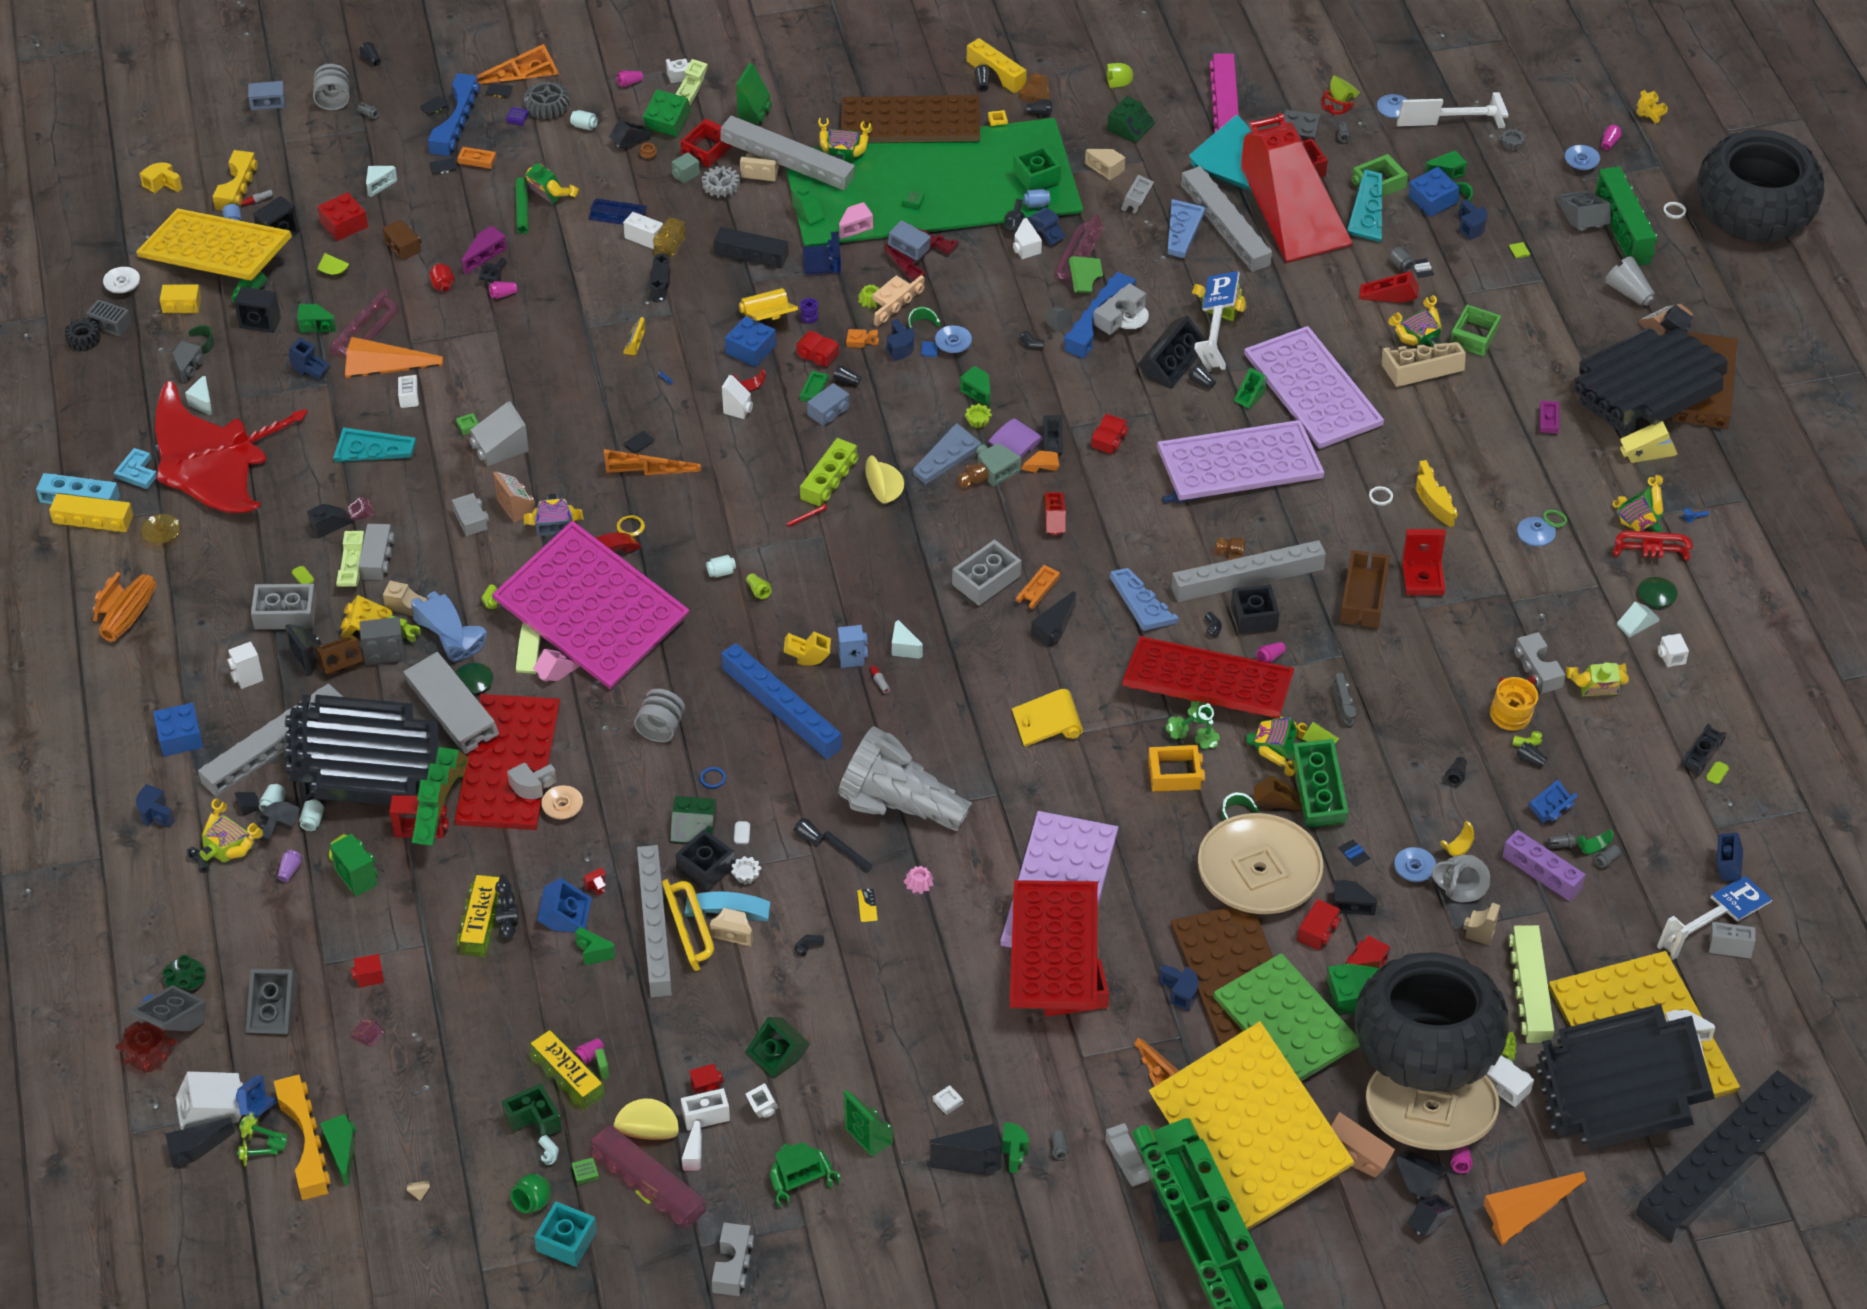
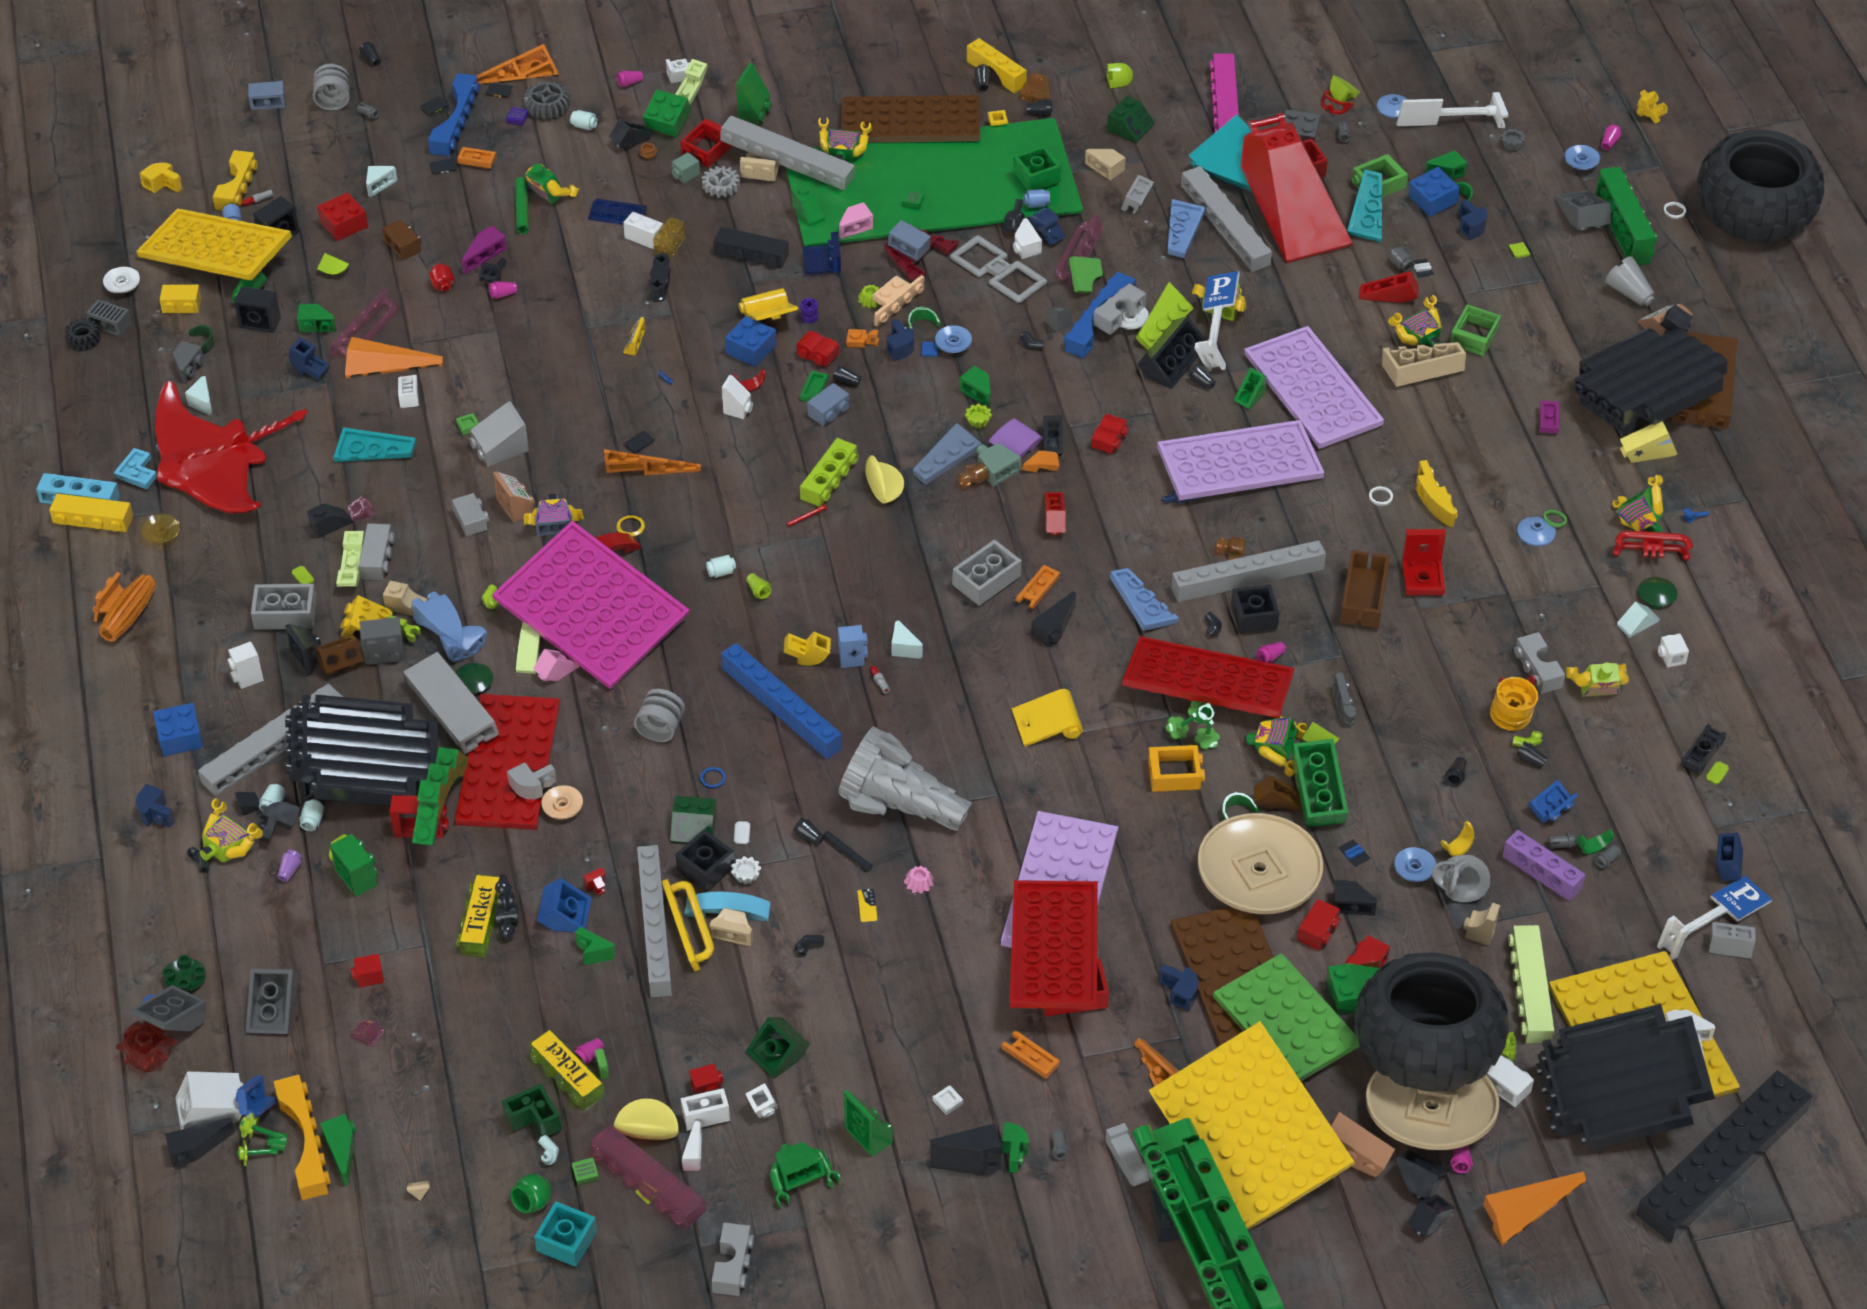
none -> light grey bar [950,235,1047,303]
none -> orange hinge [1001,1031,1060,1079]
none -> lime wing [1135,282,1194,351]

